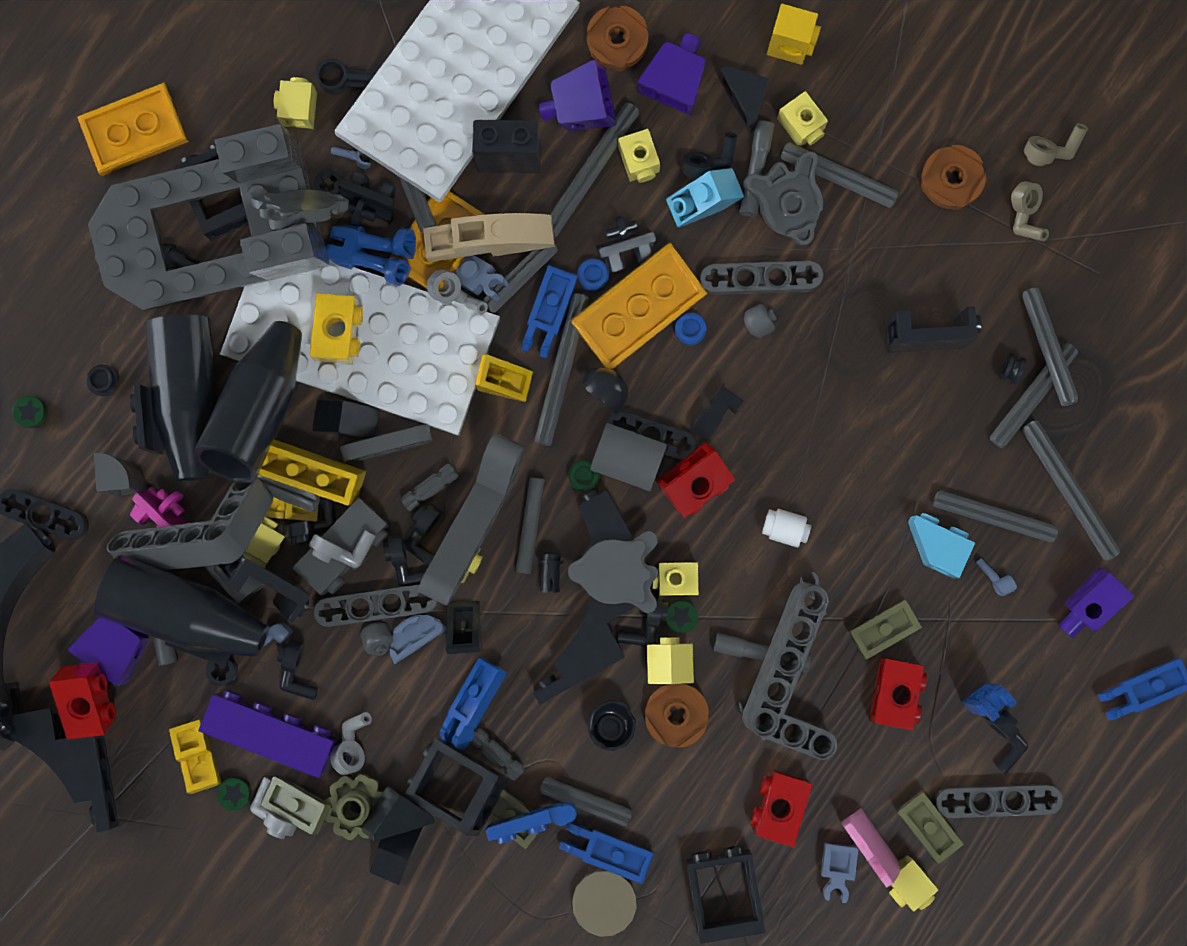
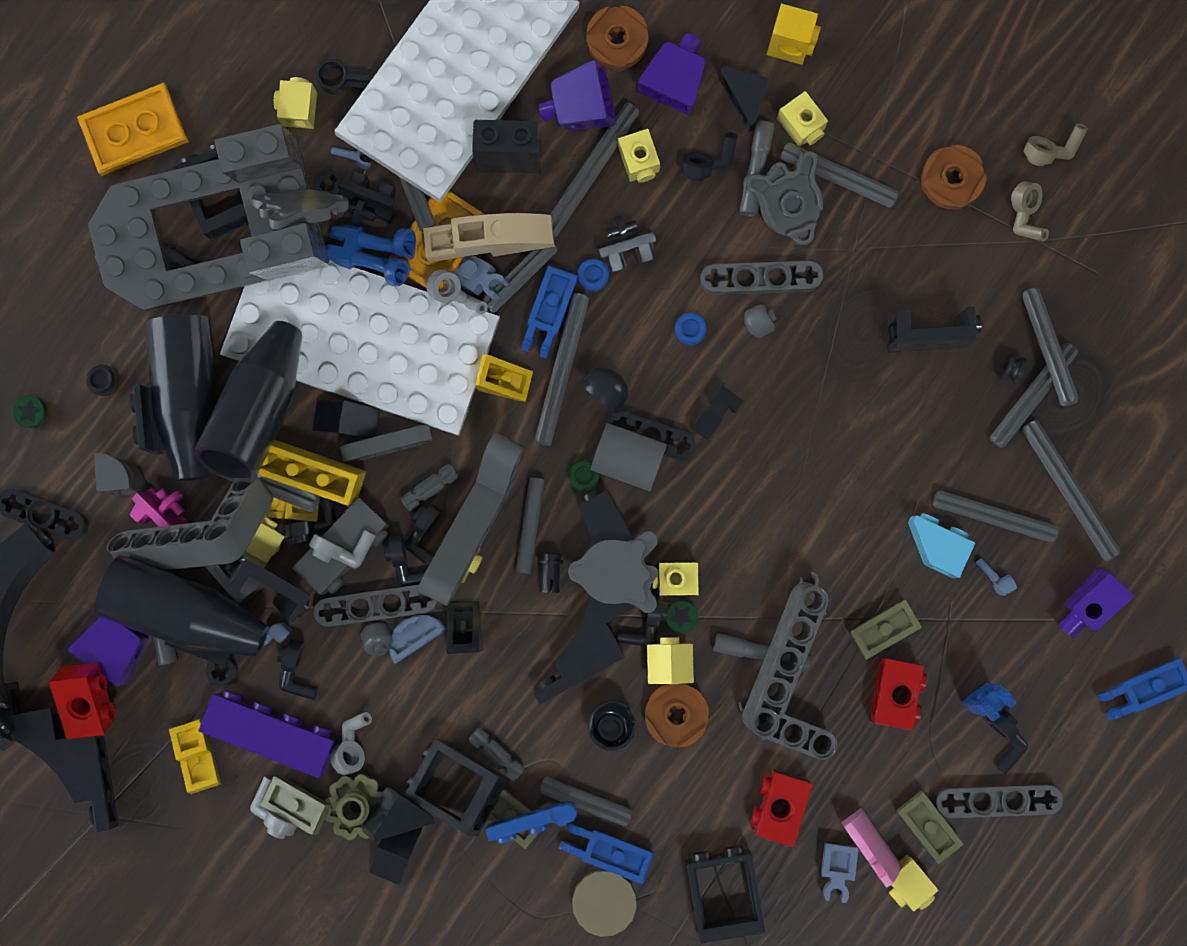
dark green tile [217,777,252,811] -> none
yellow brick [309,293,363,365] -> none
blue hinge [439,657,507,751] -> none
light orange tile [570,243,708,369] -> none
red brick [655,442,735,518] -> none
medium azure slope [666,168,744,227] -> none
white brick [762,509,811,548] -> none

